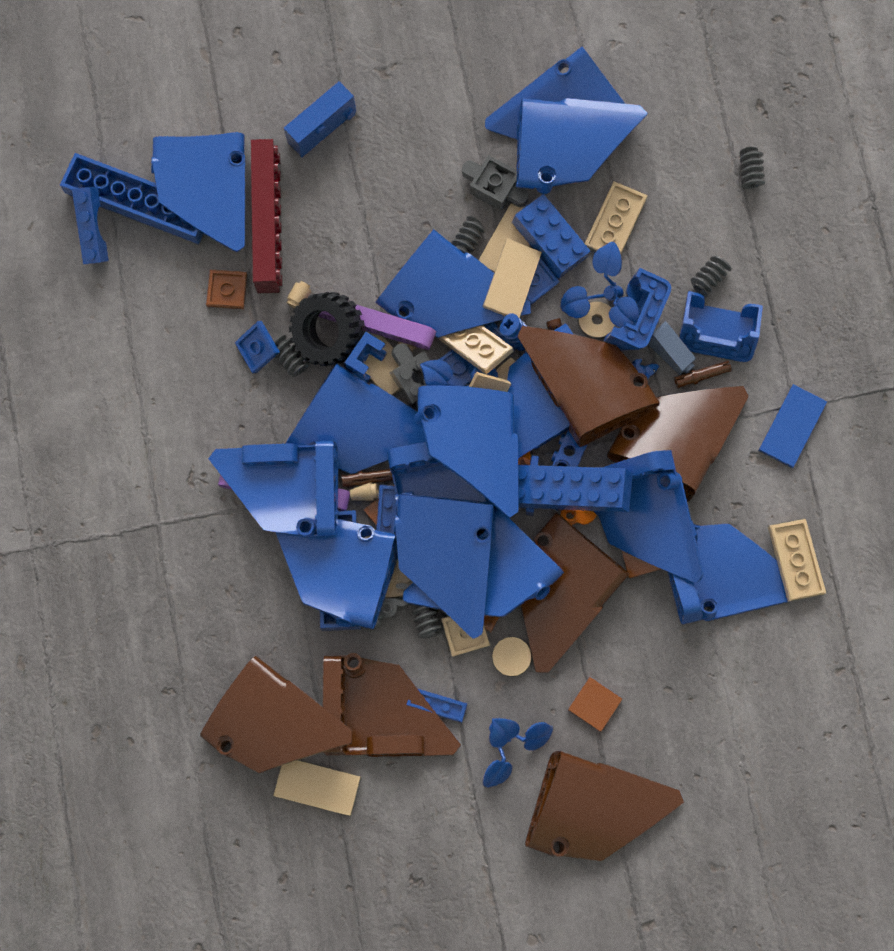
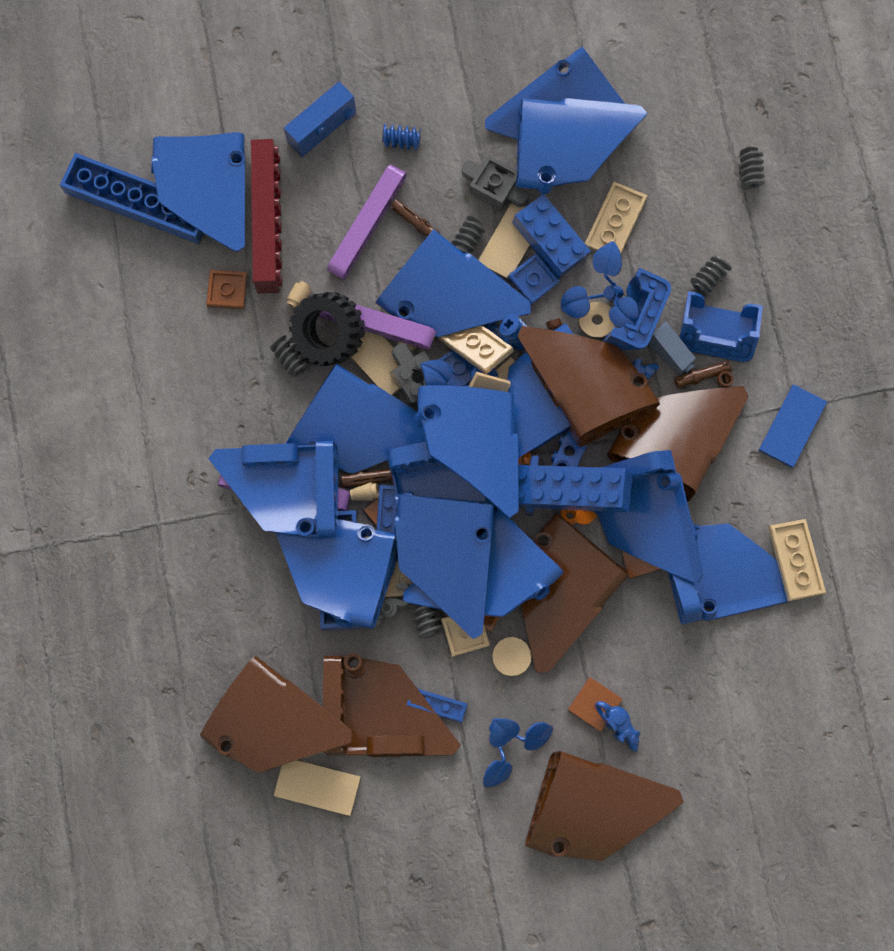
blue arch [72,186,109,264] -> none
blue tile [234,321,280,374] -> none
blue panel [345,332,387,383] -> none
tan tile [483,238,542,318] -> none
none -> medium lavender beam [327,164,407,280]
none -> blue piece [382,124,421,150]
none -> reddish brown pin [390,199,440,236]
none -> blue animal [594,701,640,752]
none -> reddish brown hinge [717,371,733,387]

